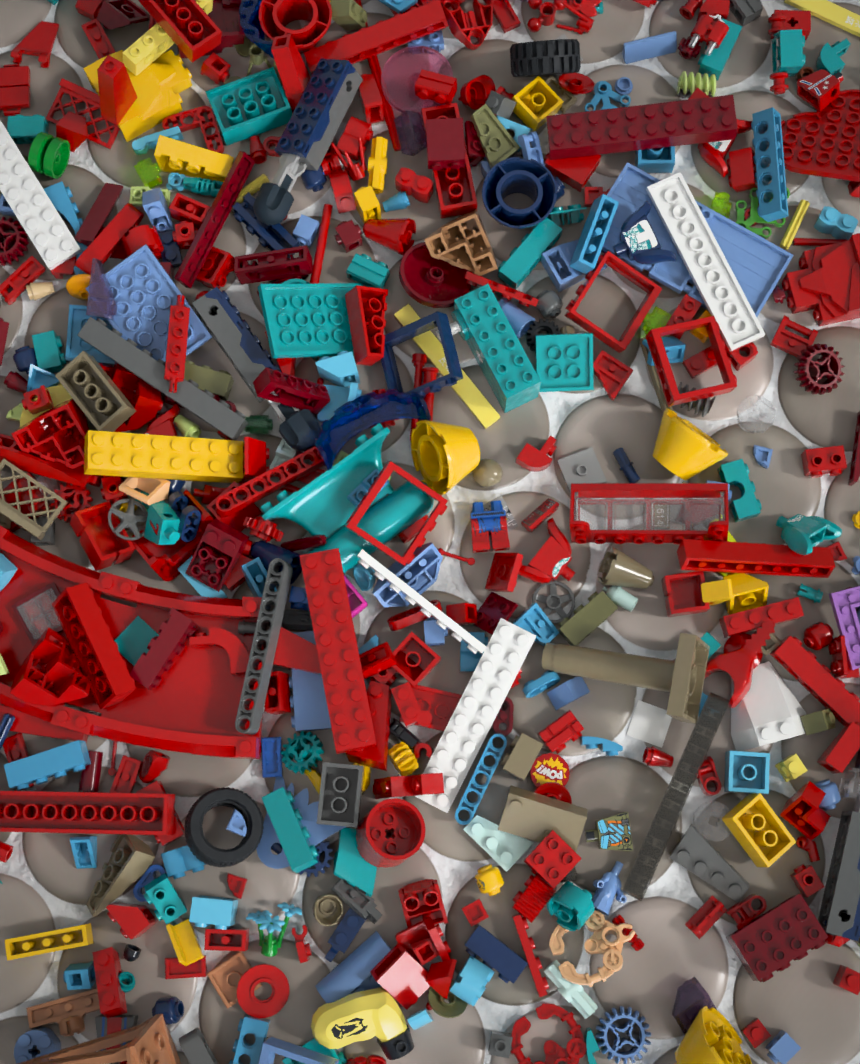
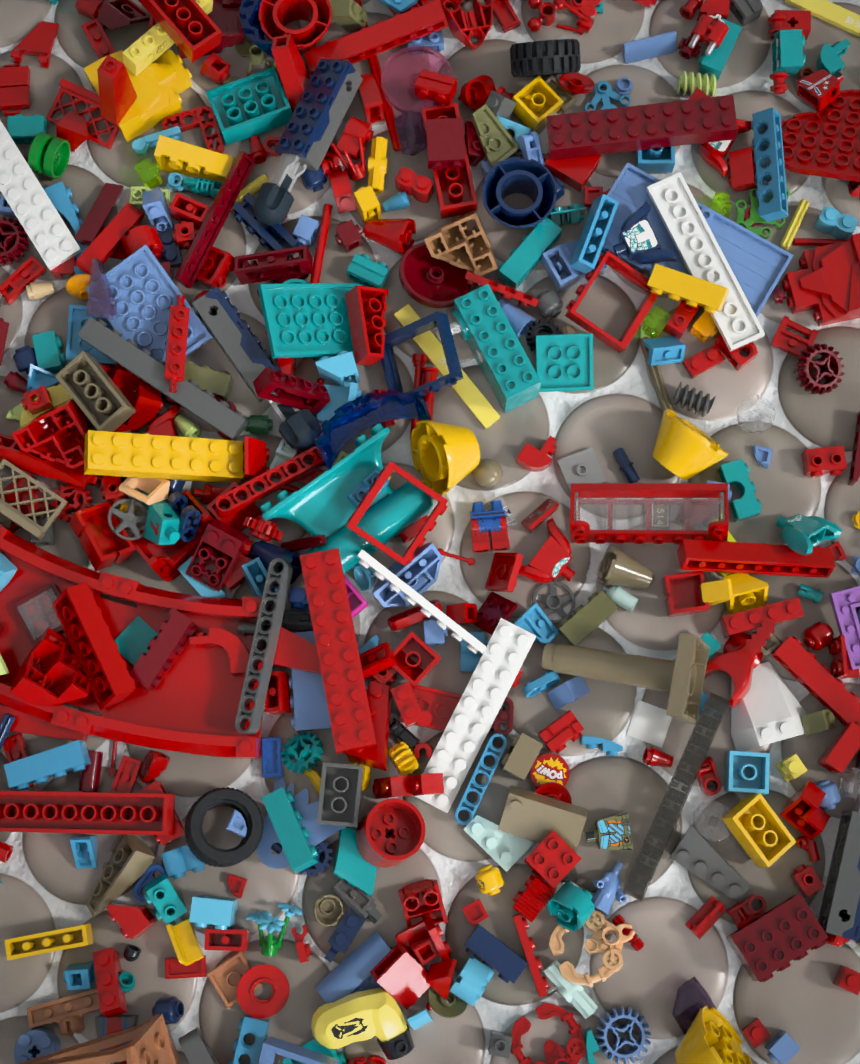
red wing [593,350,633,401] -> none
red window [645,316,737,407] -> none
none -> yellow brick [647,264,729,314]

